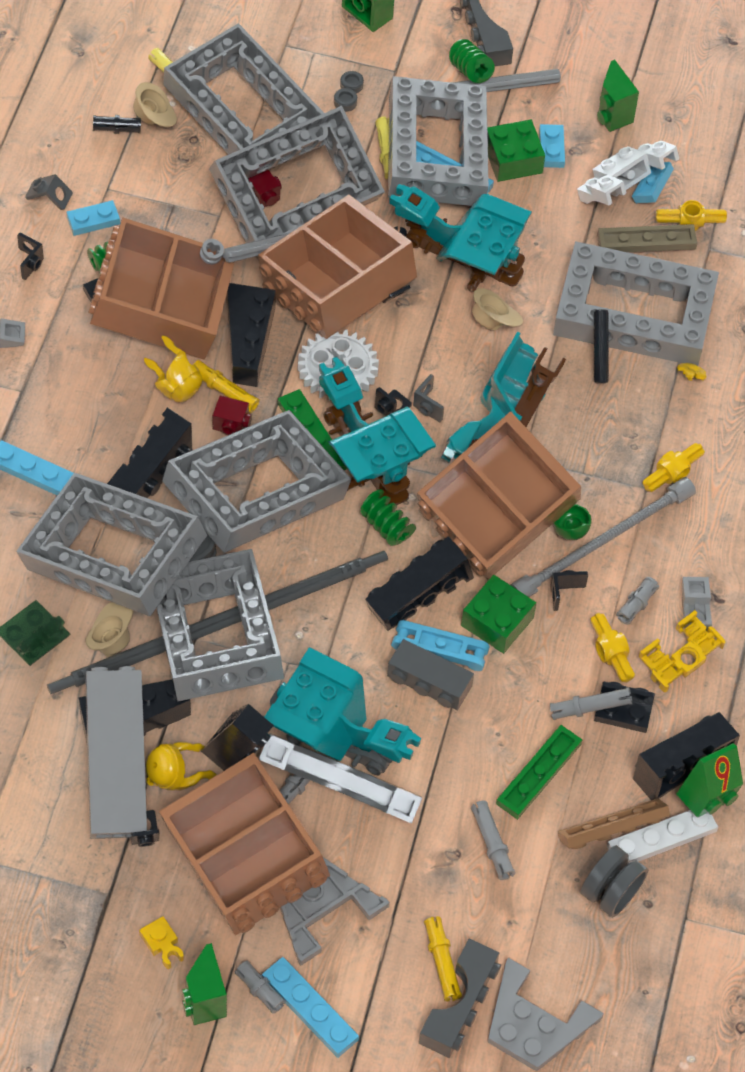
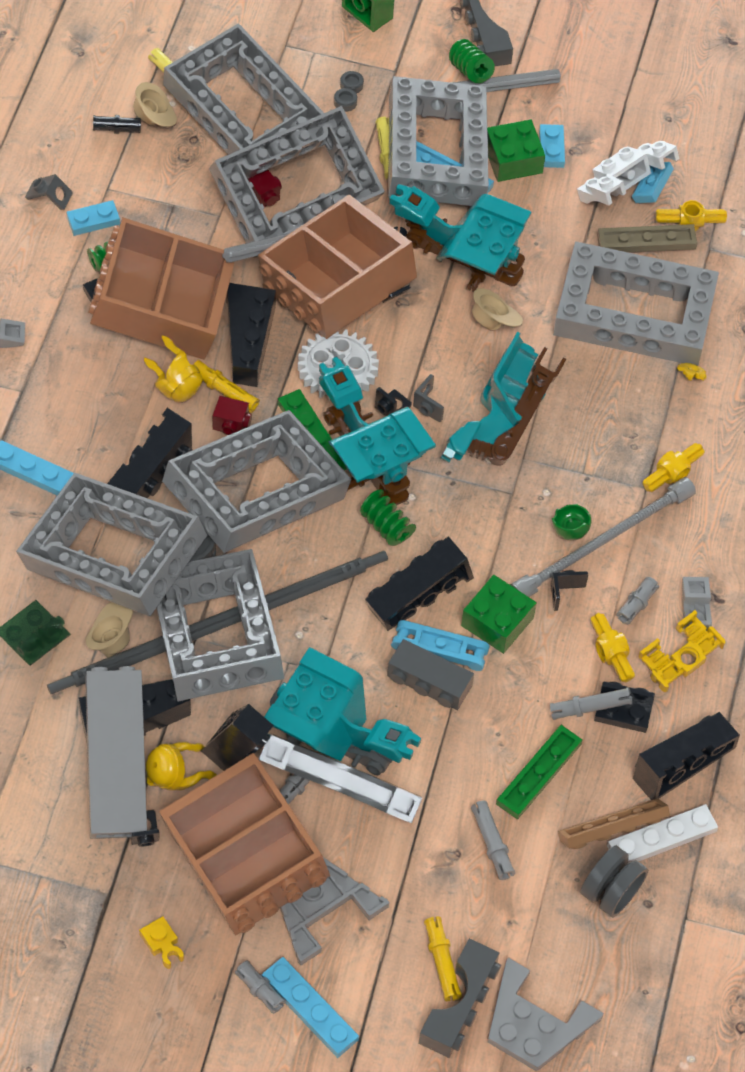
black bracket [17,232,44,280] -> none
green slope [182,943,227,1025] -> none
light grey bush [200,239,224,265] -> none
nougat container [417,412,581,580] -> none
black axle [594,309,609,383] -> none
green slope [597,59,639,132] -> none
green slope [676,743,743,818] -> none

